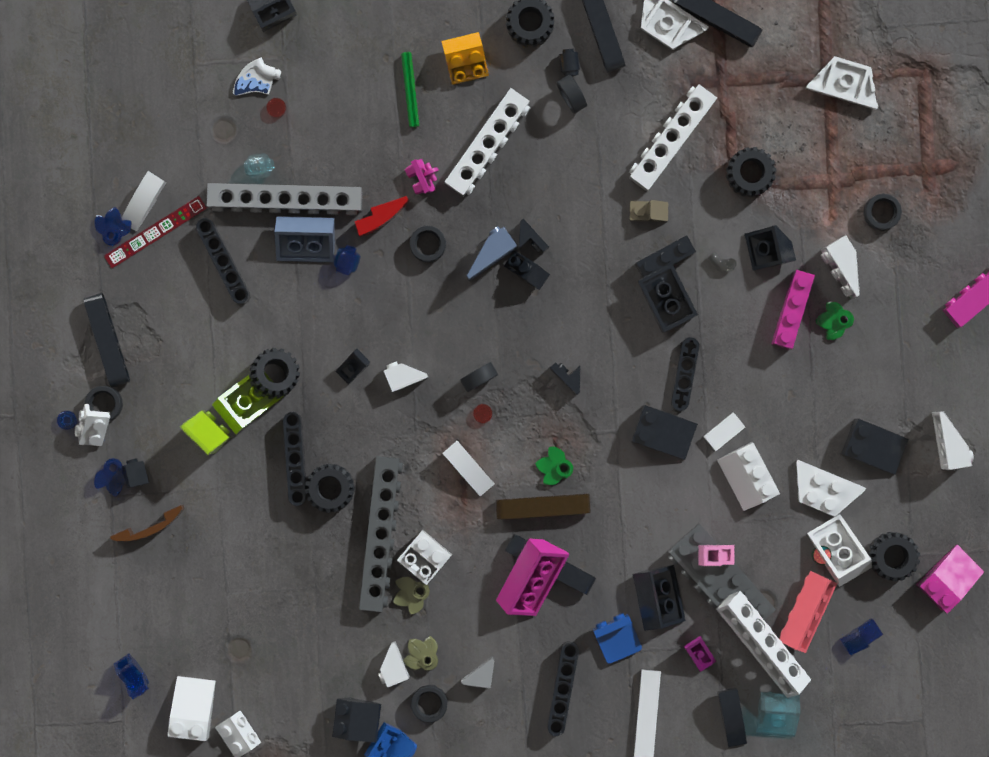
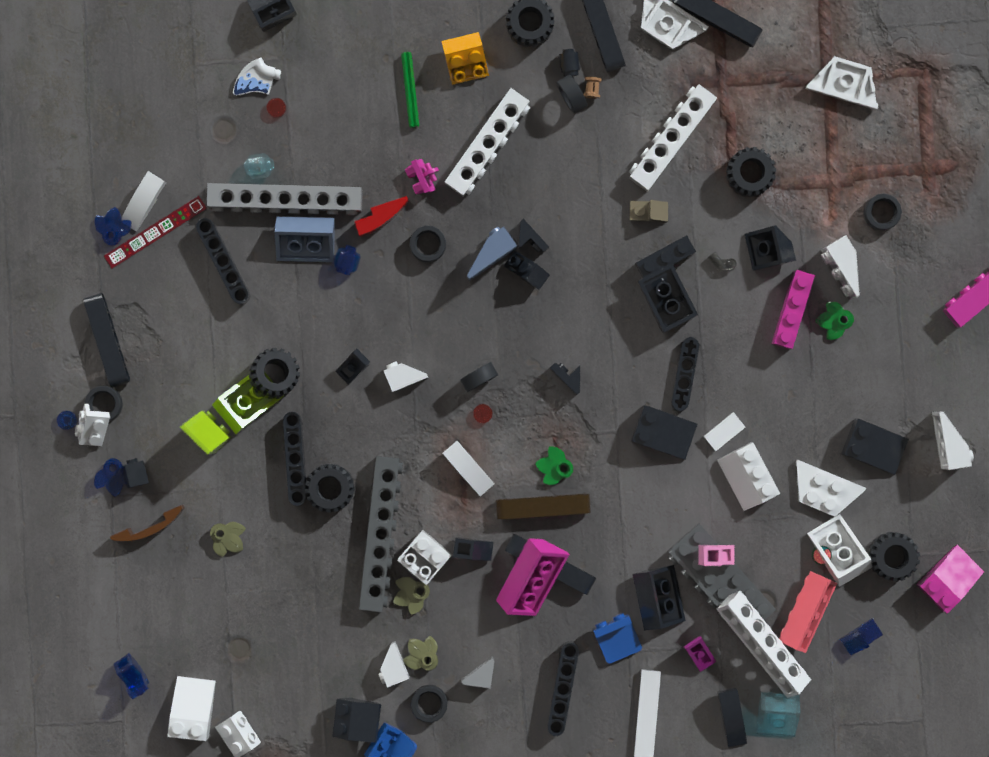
none -> olive plate [210,521,246,557]
none -> black slope [453,537,494,561]
none -> medium nougat bush [583,77,602,99]

